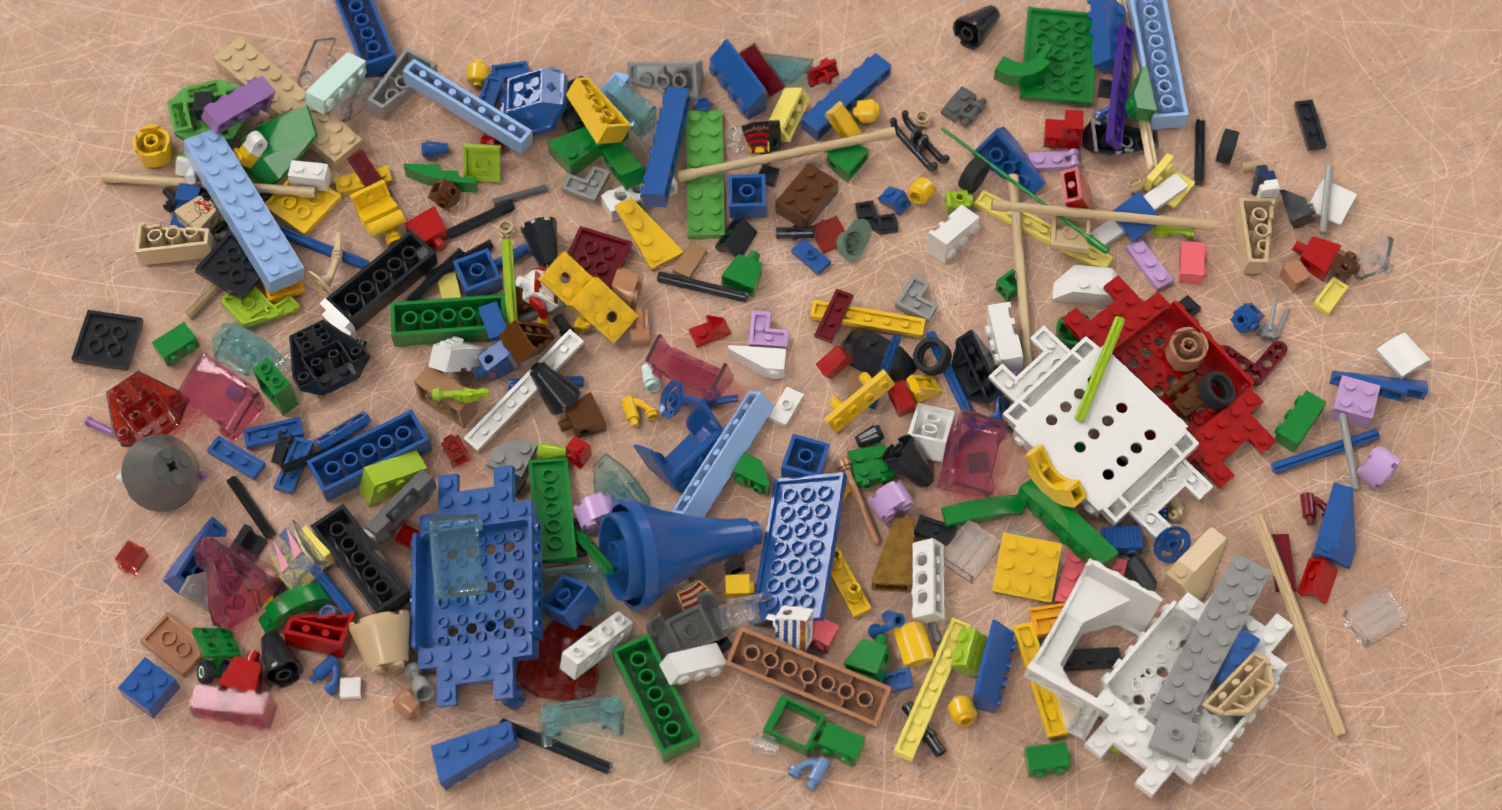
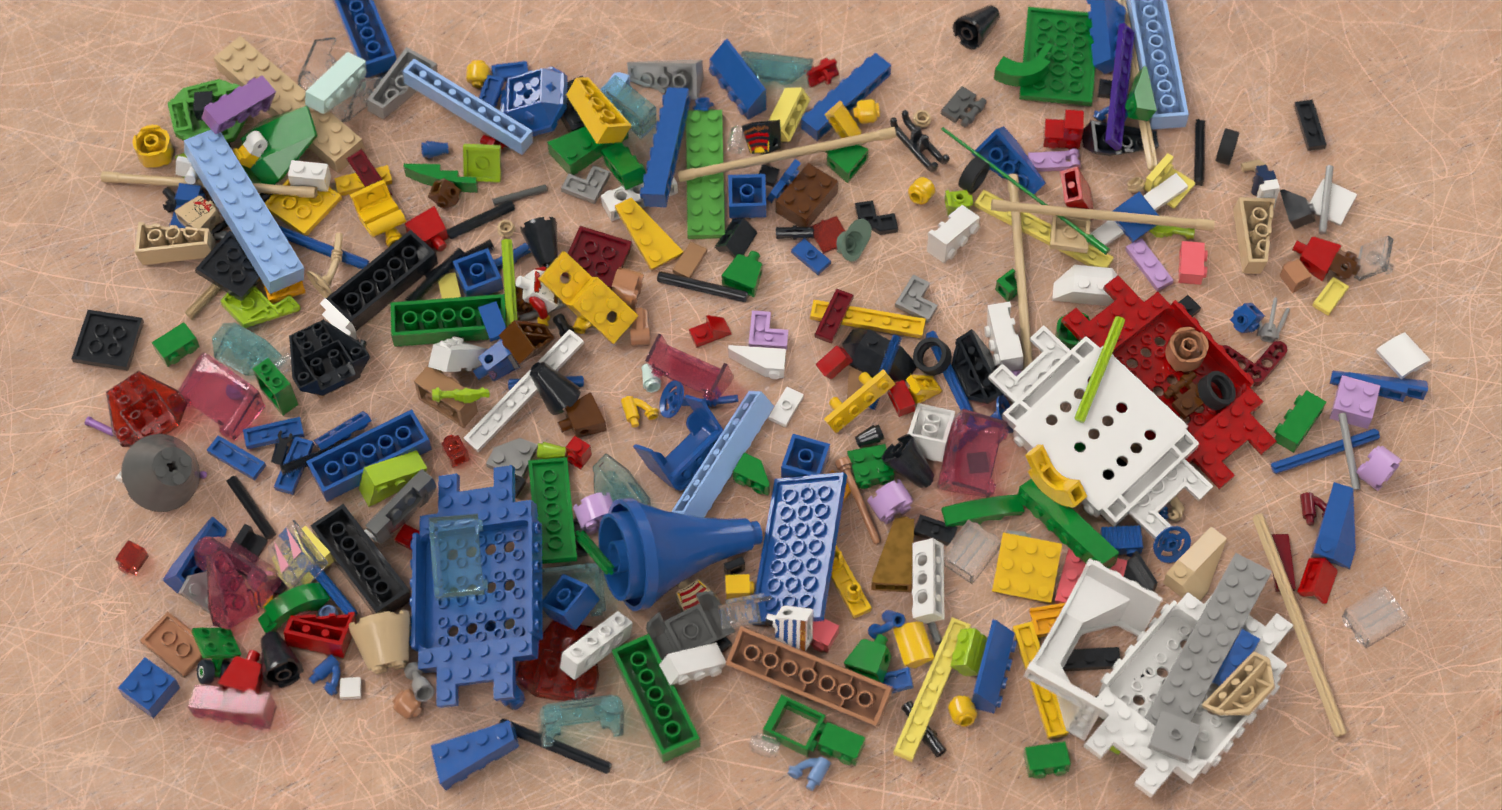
dark red tile [739,42,786,97] -> none
blue bracket [878,186,911,216] -> none
none -> blue plate [766,159,801,203]

